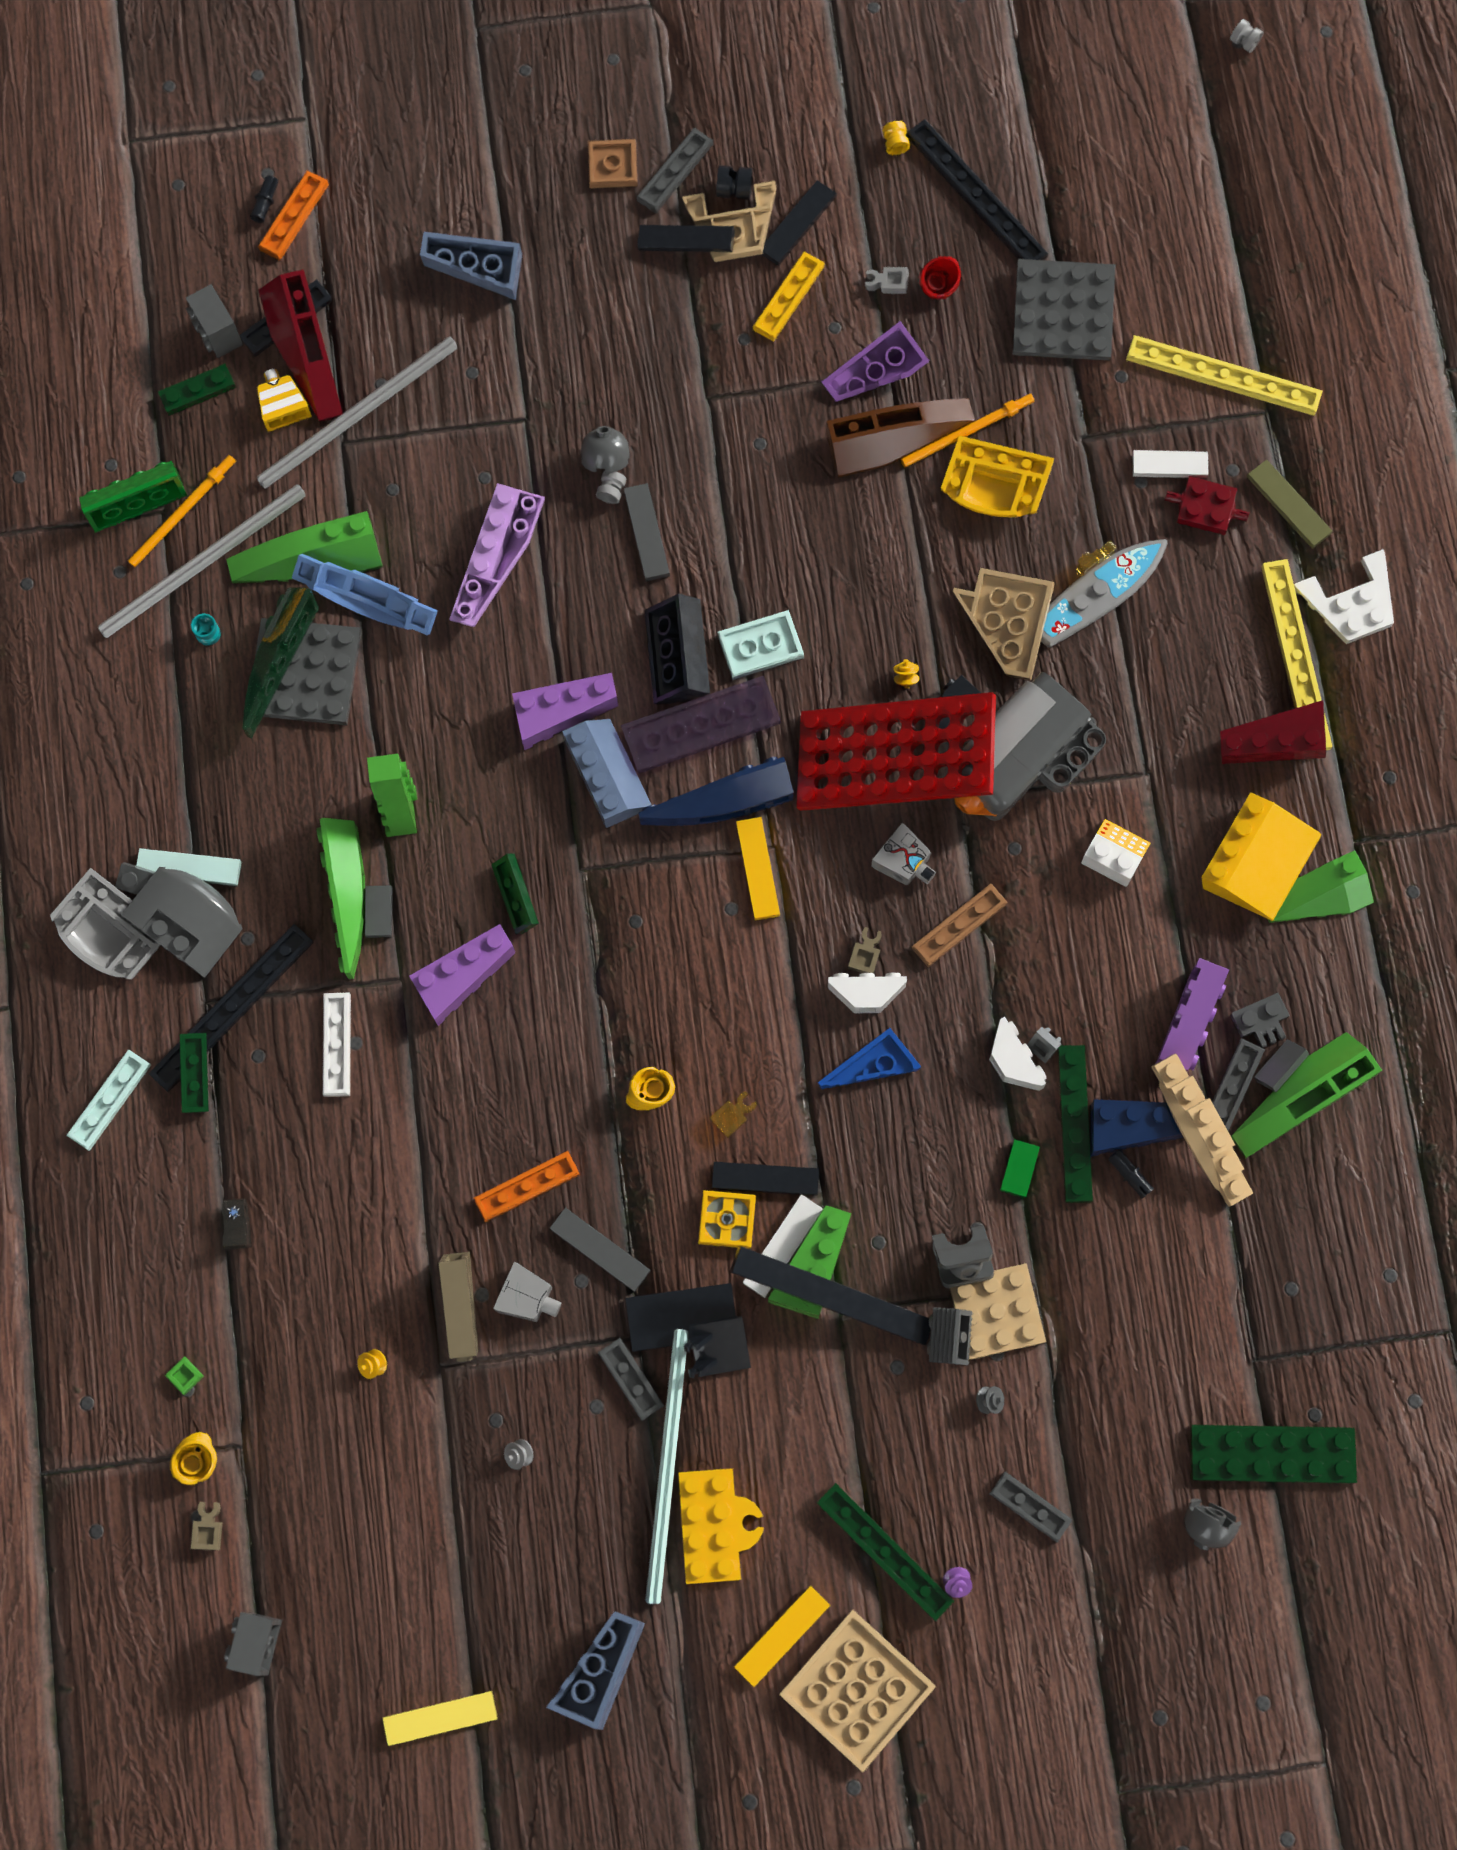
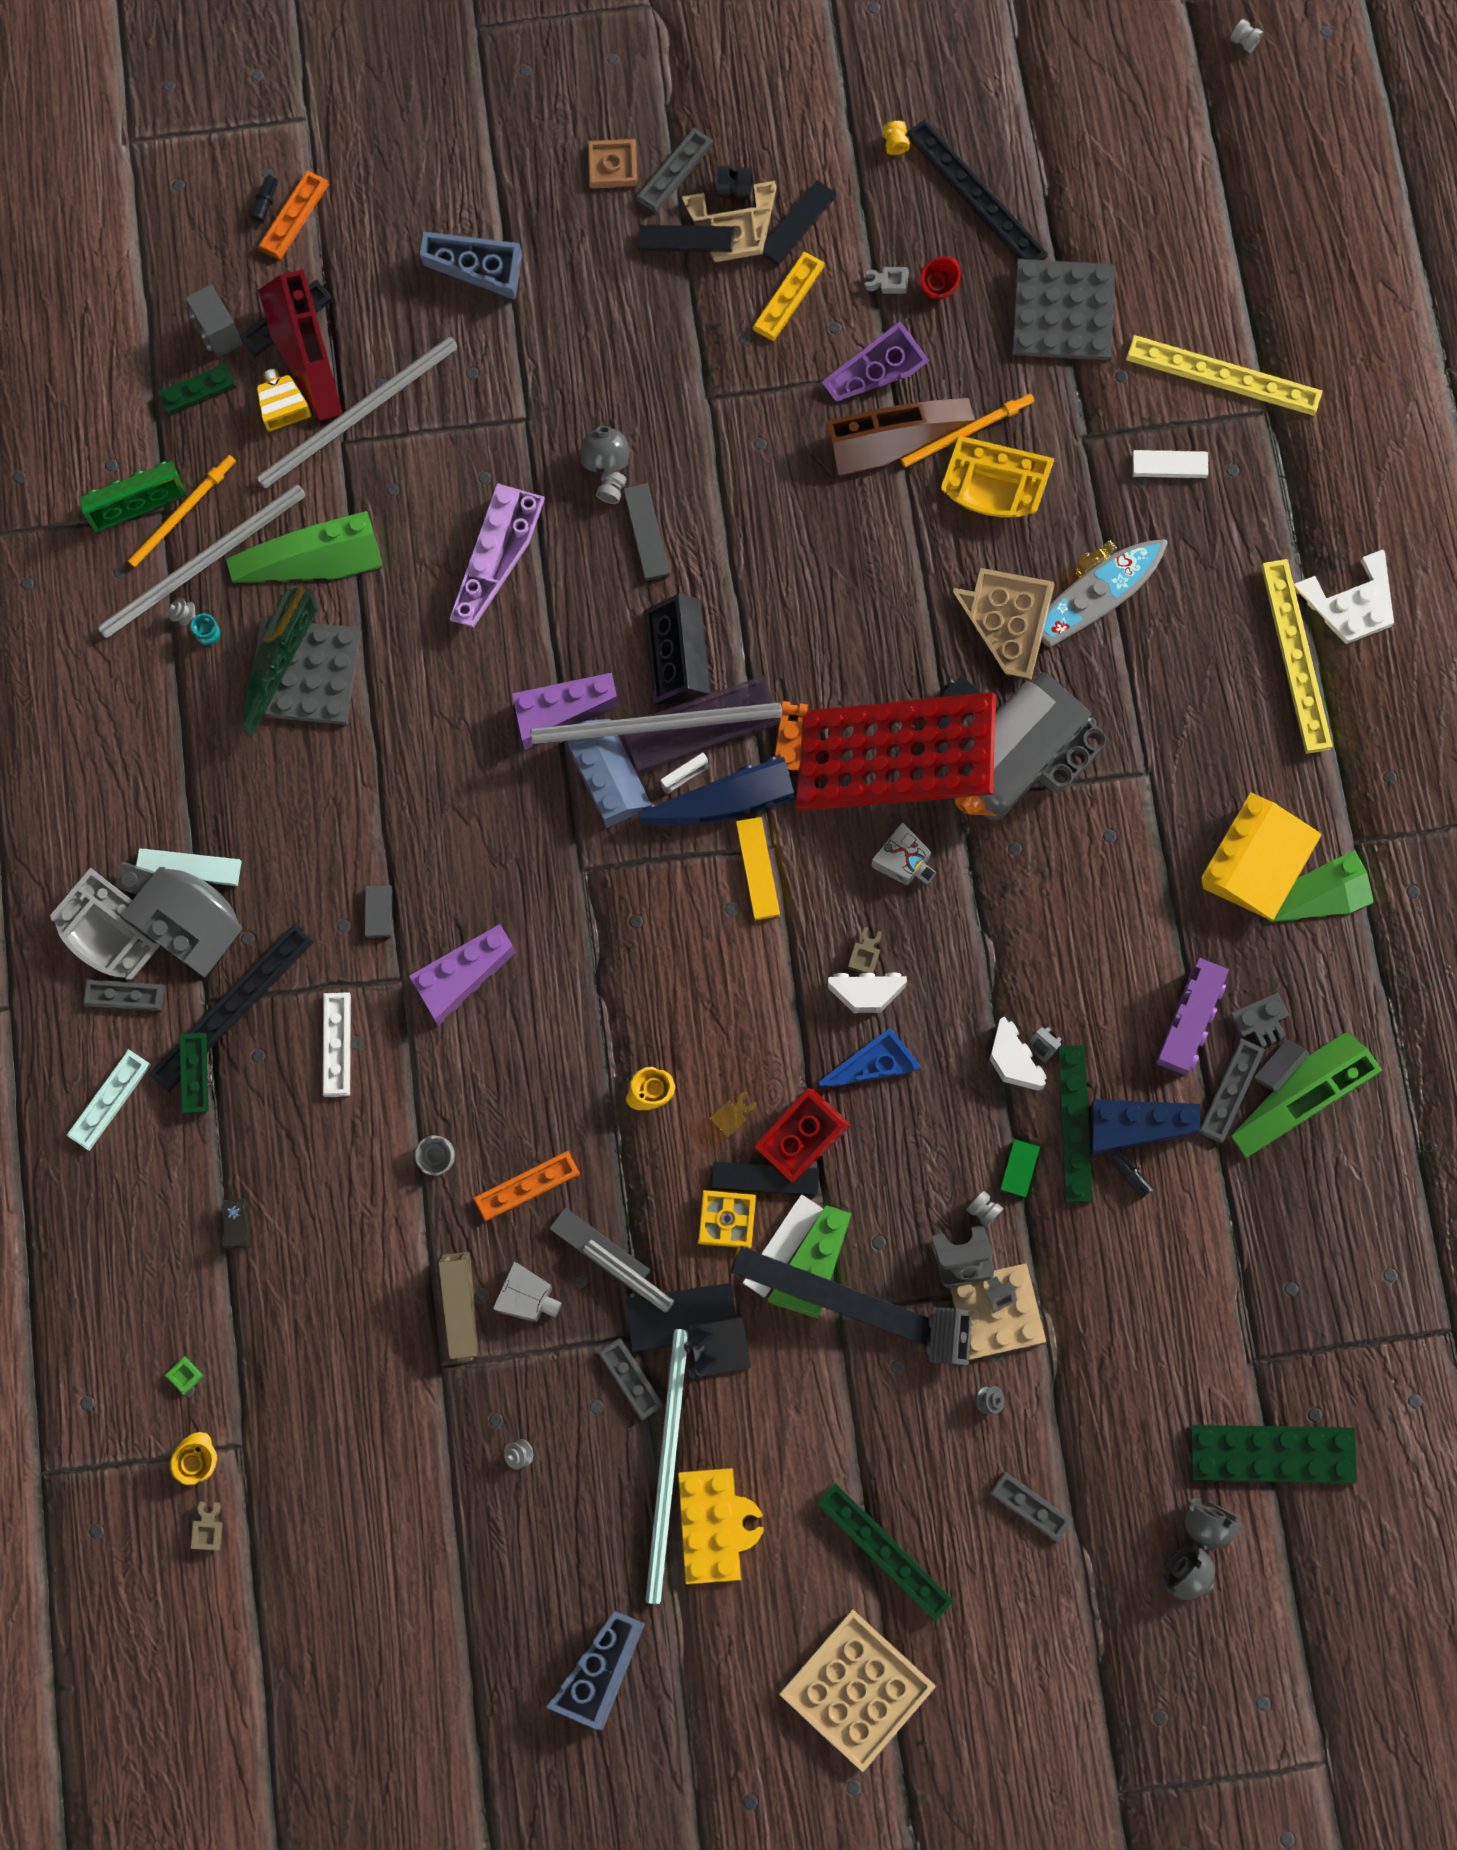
dark grey brick [224,1612,282,1676] -> none
medium blue piece [292,554,438,635] -> none
bright green wedge [317,818,366,979] -> none
yellow wheel [357,1349,387,1379] -> none
bright green wedge [367,754,418,837] -> none
light yellow tile [383,1691,498,1746] -> none
dark green plate [491,853,539,935] -> none
light aqua tile [717,610,804,680] -> none
yellow tile [734,1586,830,1687] -> none
yellow wheel [894,659,919,689] -> none
medium nougat tile [912,884,1008,967] -> none
medium lavender wheel [943,1567,972,1598] -> none
white slope [1081,819,1150,887] -> none
tan piece [1151,1053,1253,1206] -> none
dark red plate [1164,476,1249,535] -> none
dark red wedge [1220,700,1326,764] -> none
olive tile [1247,460,1333,549] -> none
none -> dark grey tile [83,979,165,1012]
none -> light grey wheel [168,598,196,626]
none -> light grey hair [415,1135,455,1176]
none -> light grey axle [530,703,782,744]
none -> light grey axle [583,1240,674,1312]
none -> white tile [661,753,708,794]
none -> red slope [754,1088,851,1183]
none -> orange plate [775,701,808,774]
none -> light grey wheel [966,1191,1003,1228]
none -> dark grey tile [986,1276,1017,1313]
none -> dark grey cylinder [1160,1544,1215,1601]

